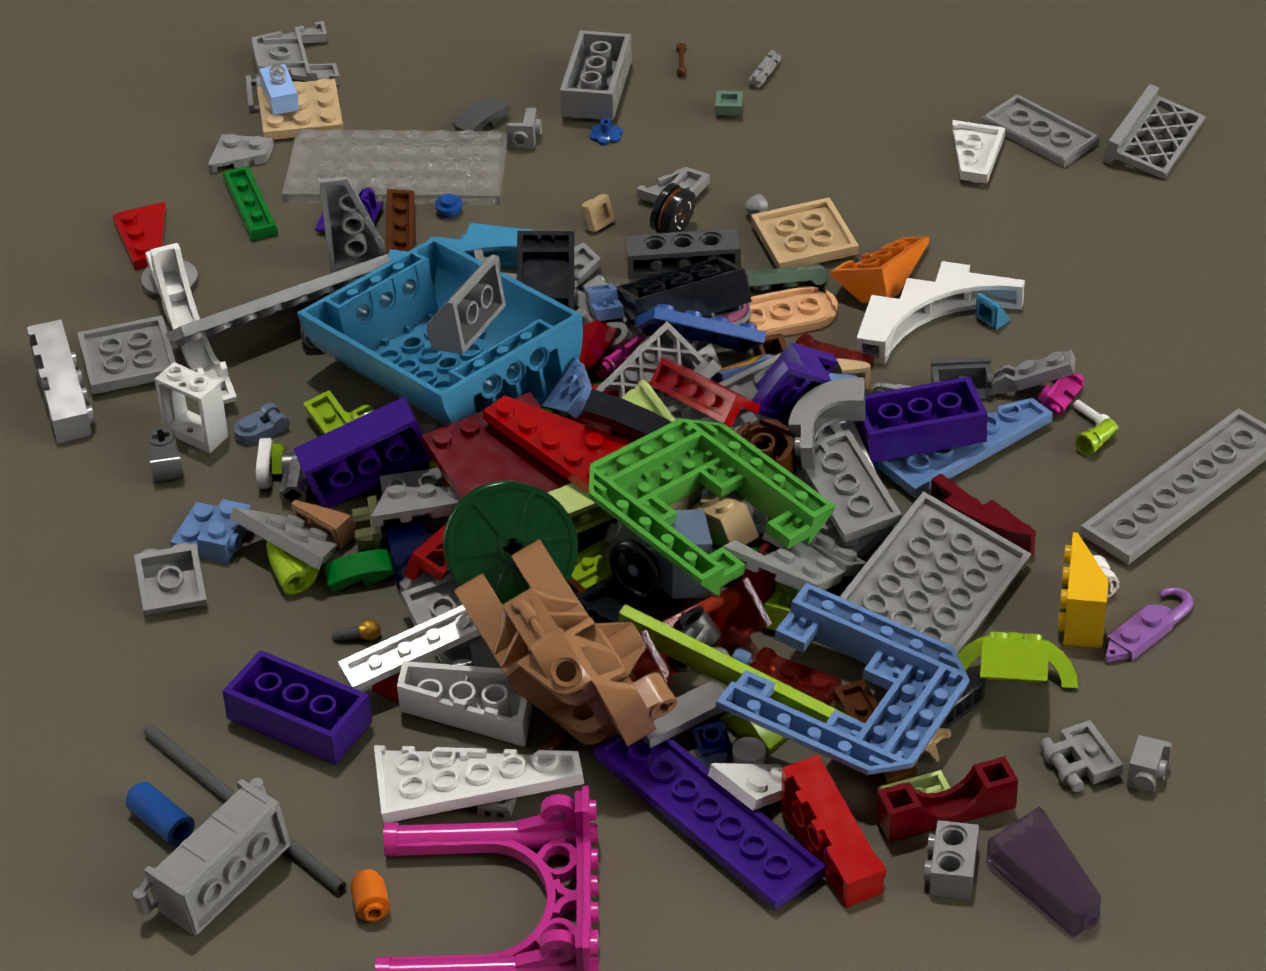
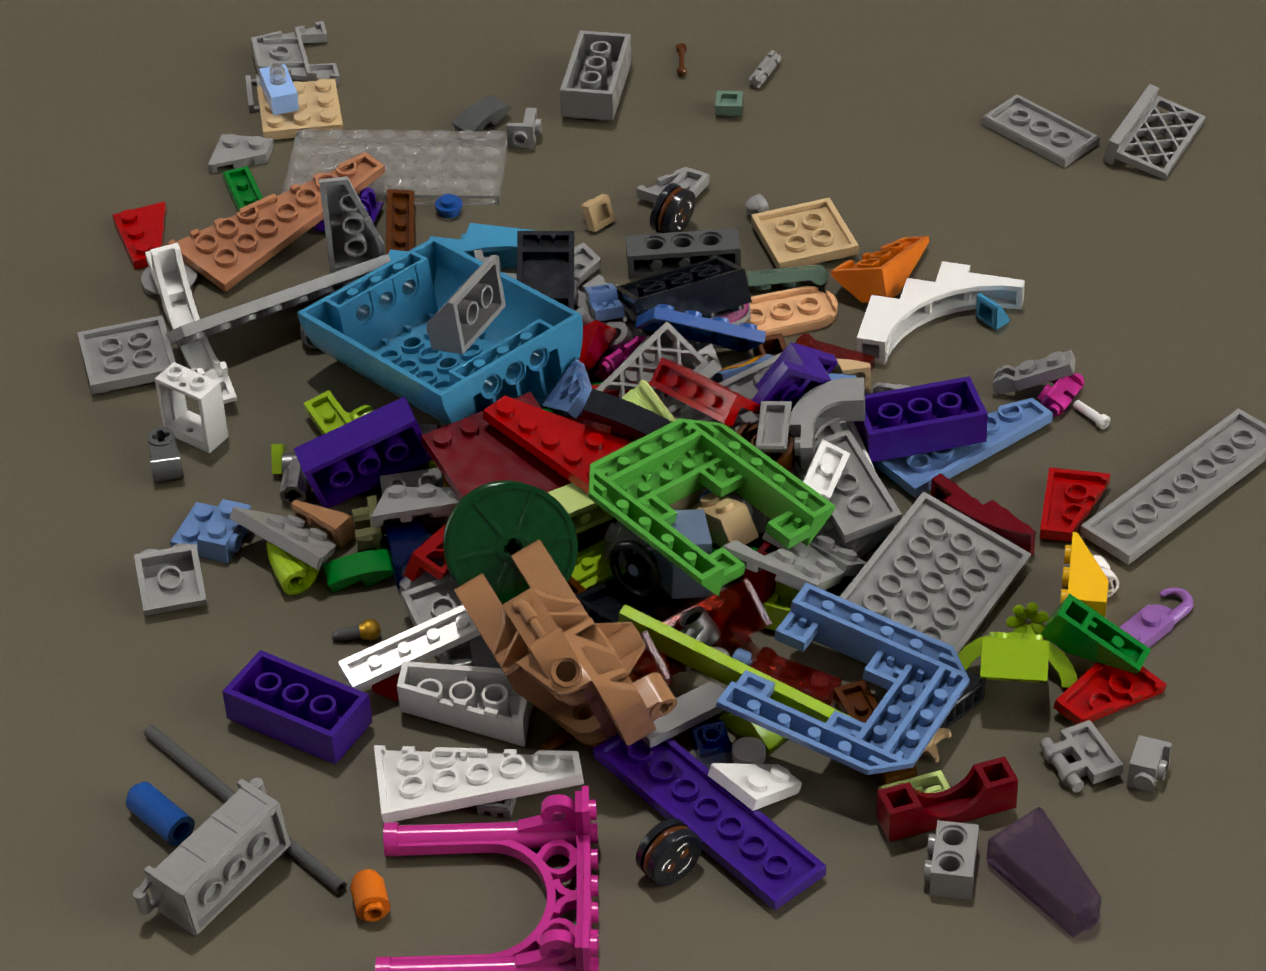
wedge [27,319,95,444] -> none
sand blue plate [233,402,290,445] -> none
white tile [256,438,274,489] -> none
blue plant [590,119,623,145] -> none
red wedge [782,754,886,908] -> none
dark grey hinge [930,357,993,401] -> none
white wing [952,120,1005,183] -> none
lime pin [1075,418,1119,456] -> none
none -> nougat wing [168,152,385,292]
none -> black head [636,818,702,886]
none -> light grey tile [756,401,792,453]
none -> white hinge [803,439,850,500]
none -> lime plant [1006,602,1049,635]
none -> red wing [1039,467,1111,542]
none -> green slope [1040,593,1151,674]
none -> red wing [1053,662,1167,725]

